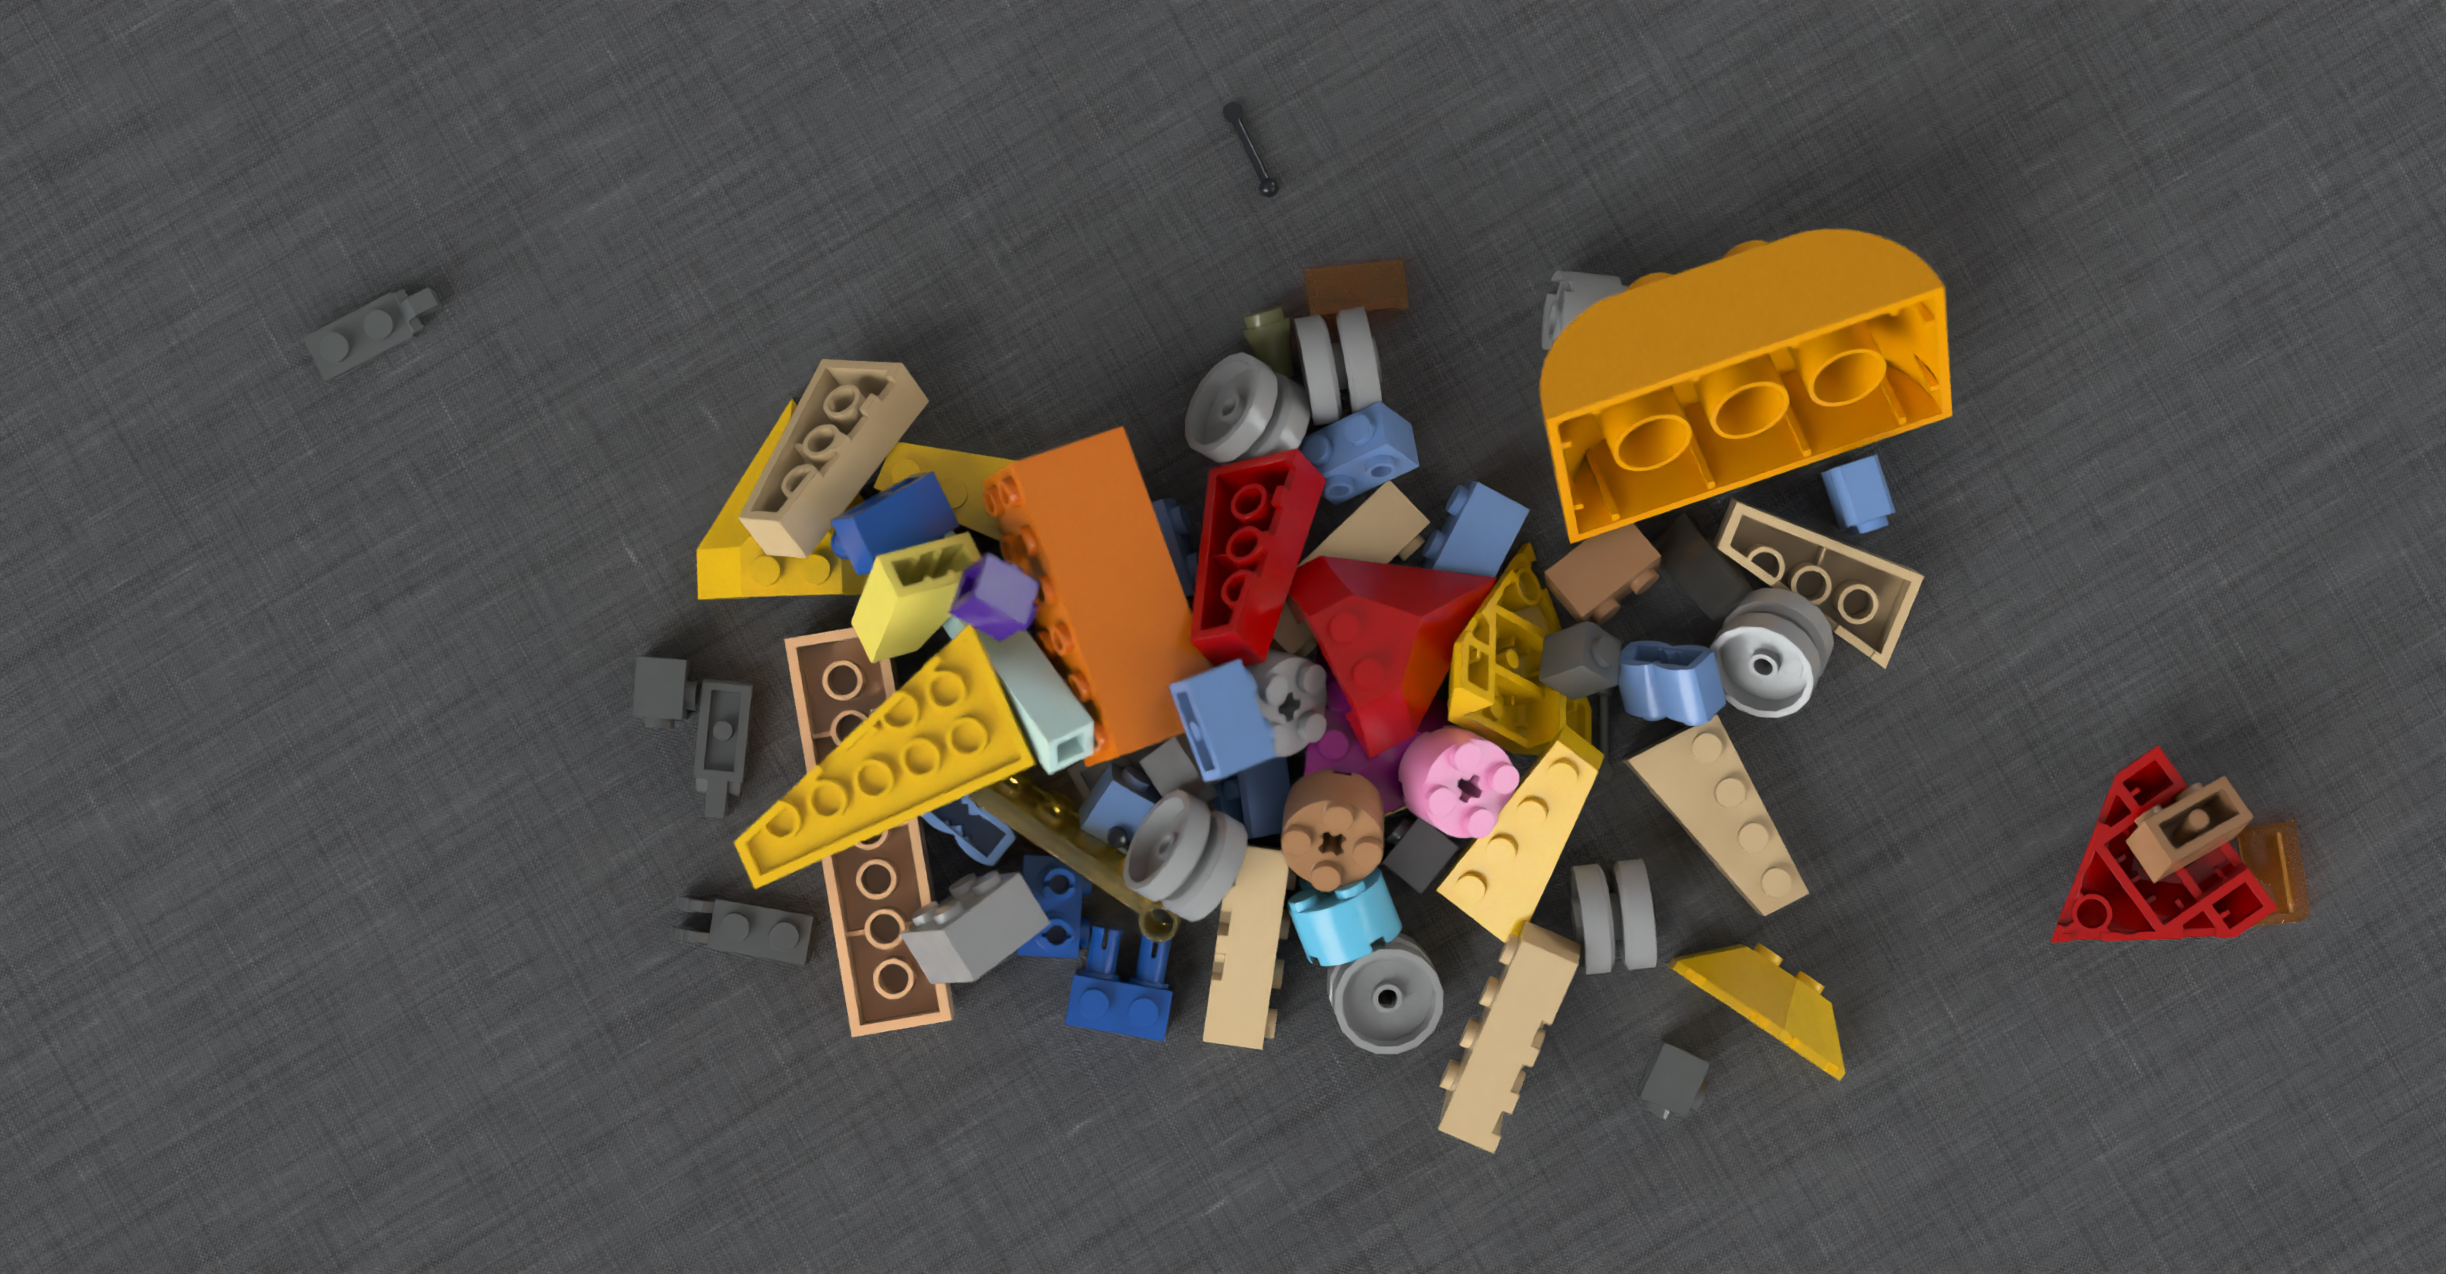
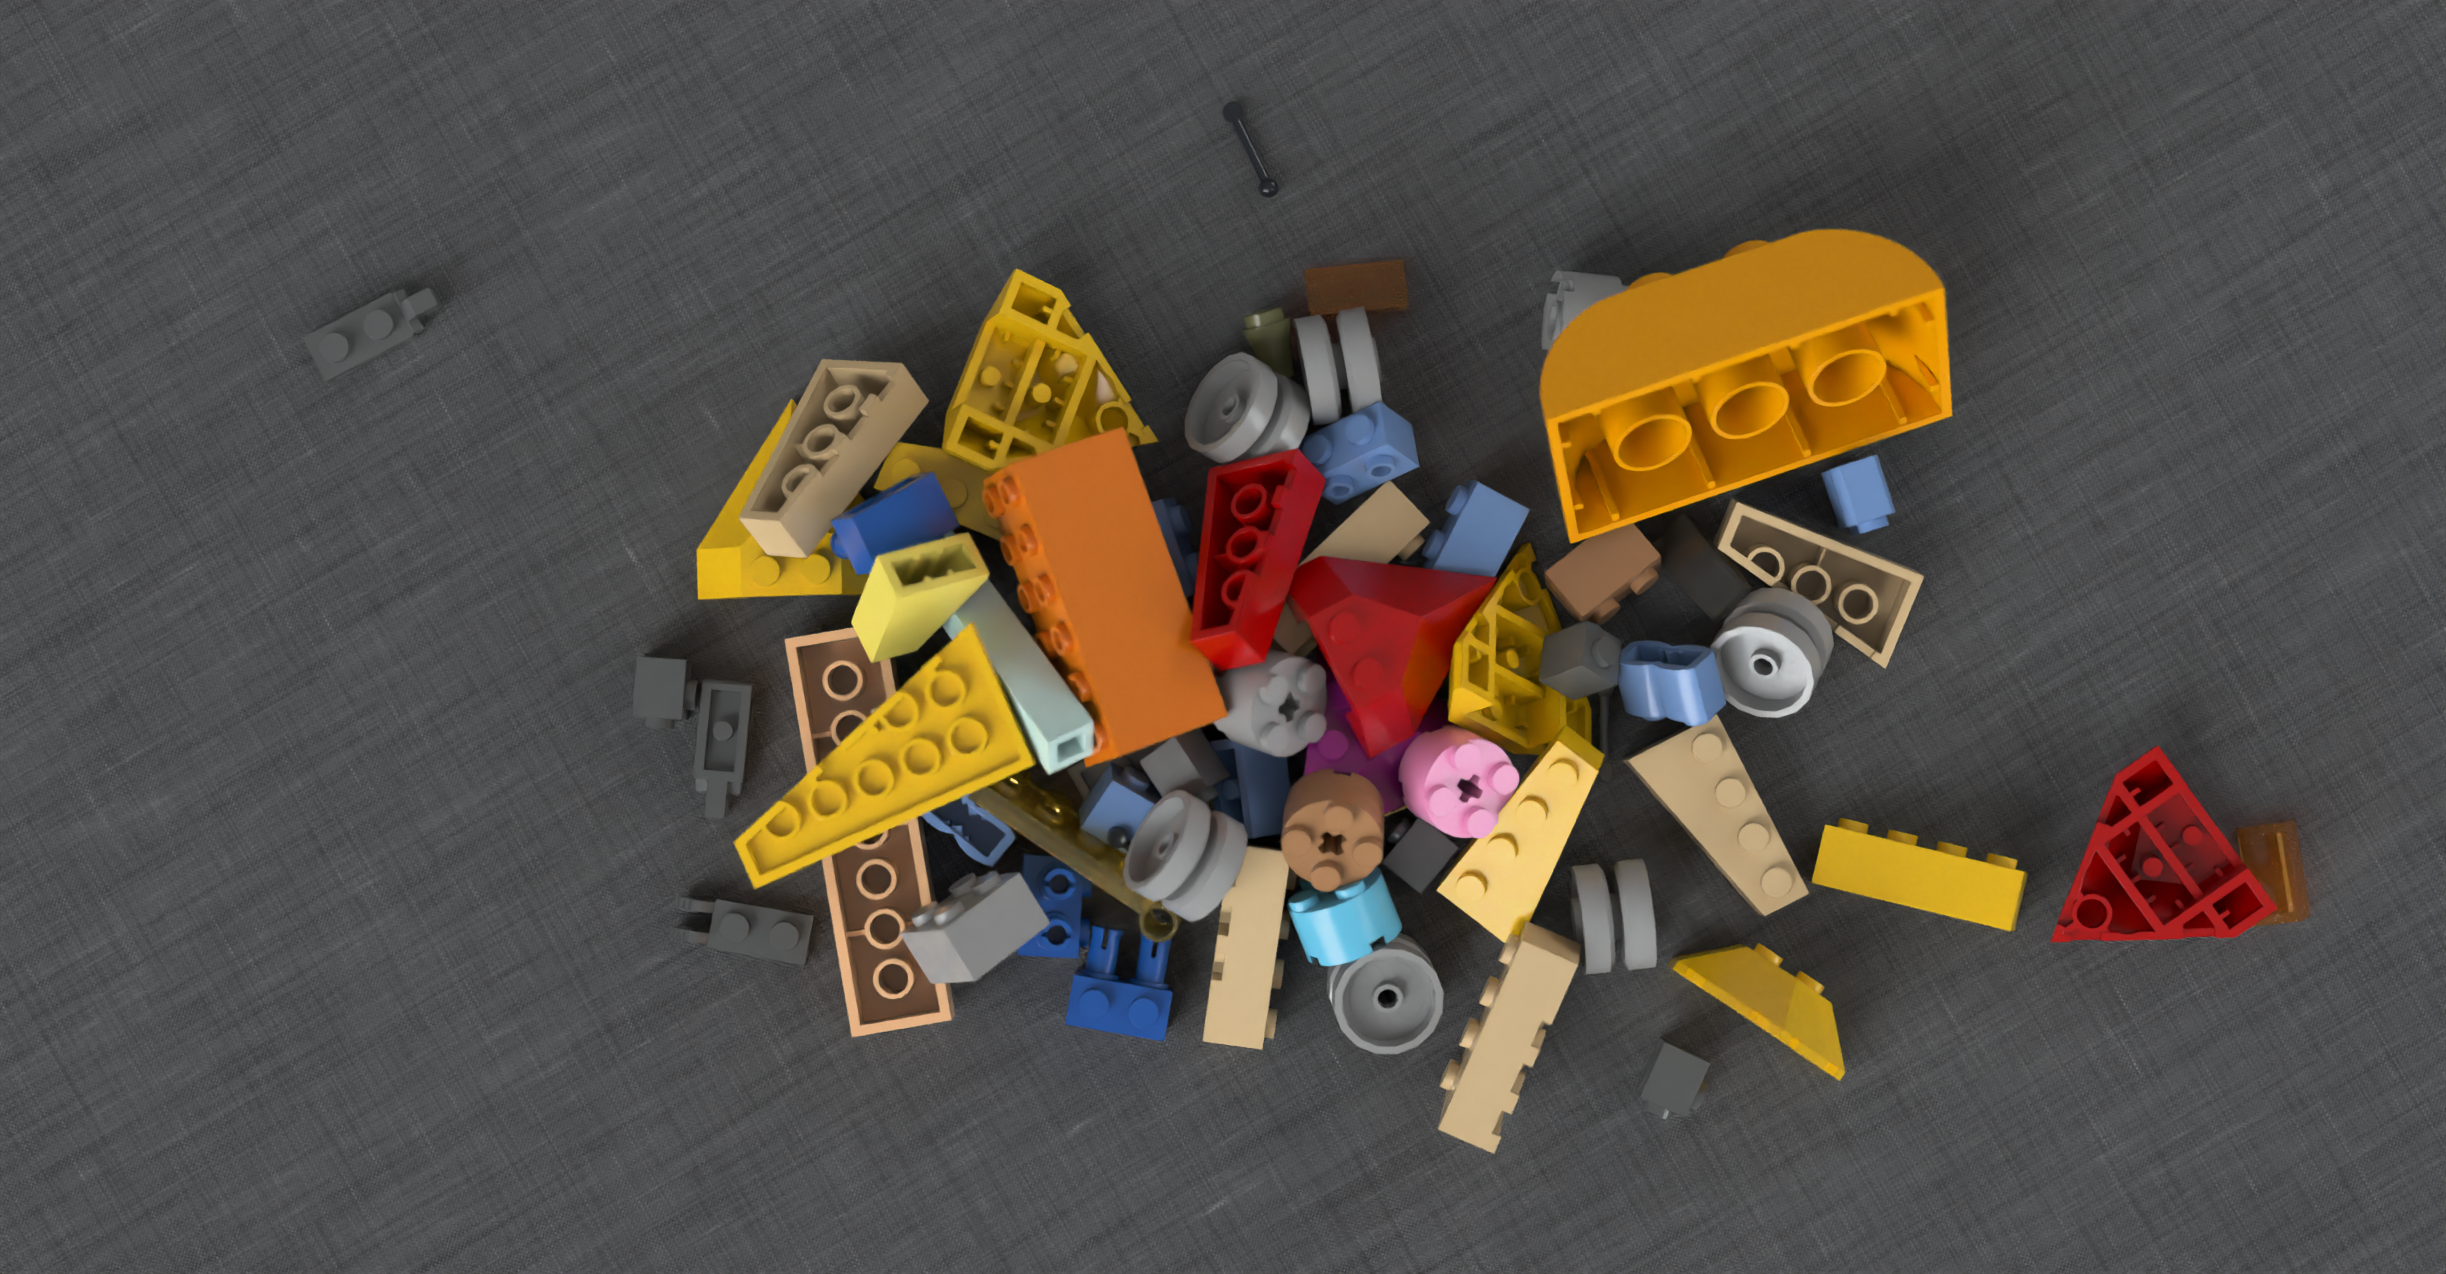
dark purple brick [949,554,1040,642] -> none
medium blue brick [1168,659,1277,782] -> none
medium nougat brick [2125,776,2254,883] -> none
none -> yellow wedge [942,268,1159,471]
none -> yellow wedge [1811,818,2028,931]

